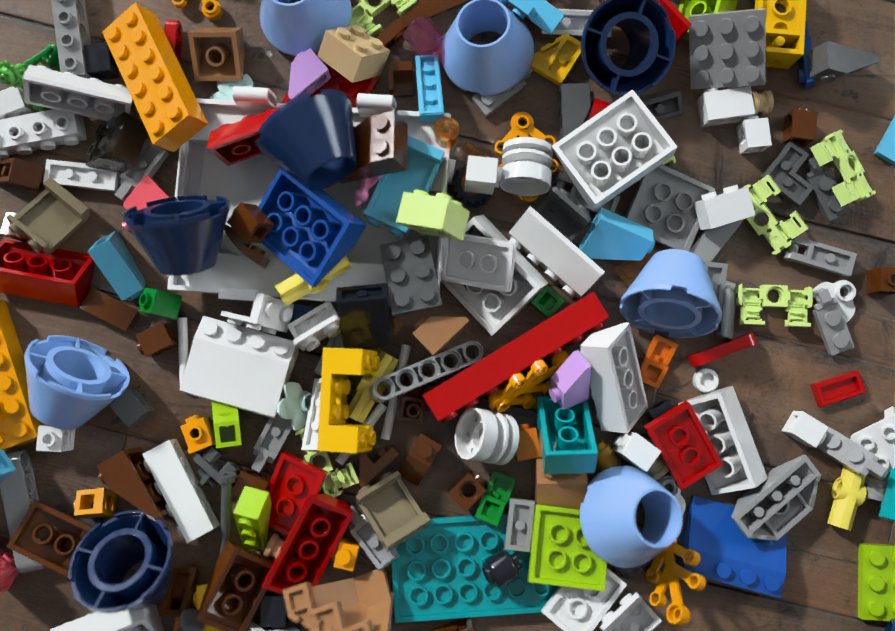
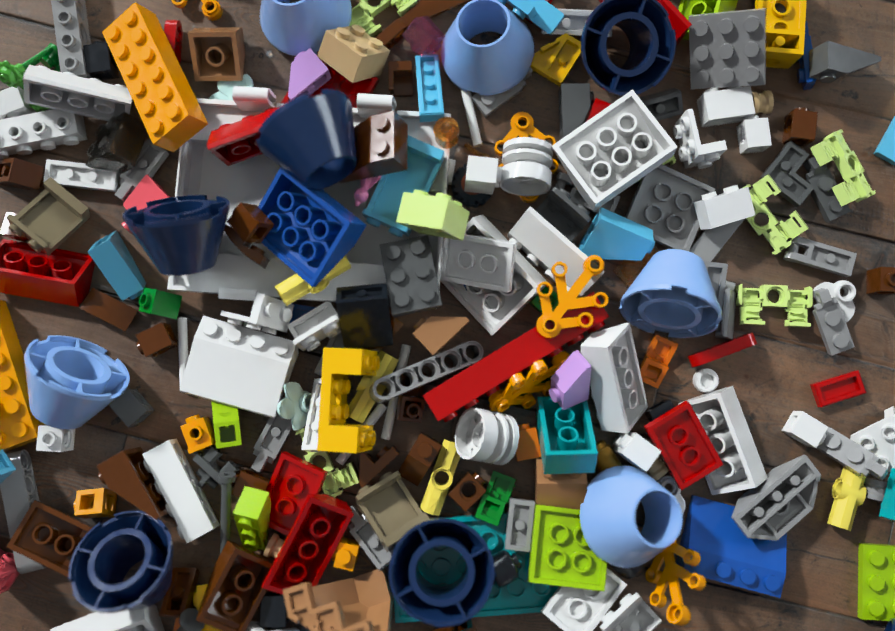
none -> dark blue cone [389,518,495,627]
none -> light yellow piece [420,439,460,516]
none -> white bar [460,89,483,147]
none -> light orange plant [536,255,608,338]
none -> white bracket [673,109,727,169]

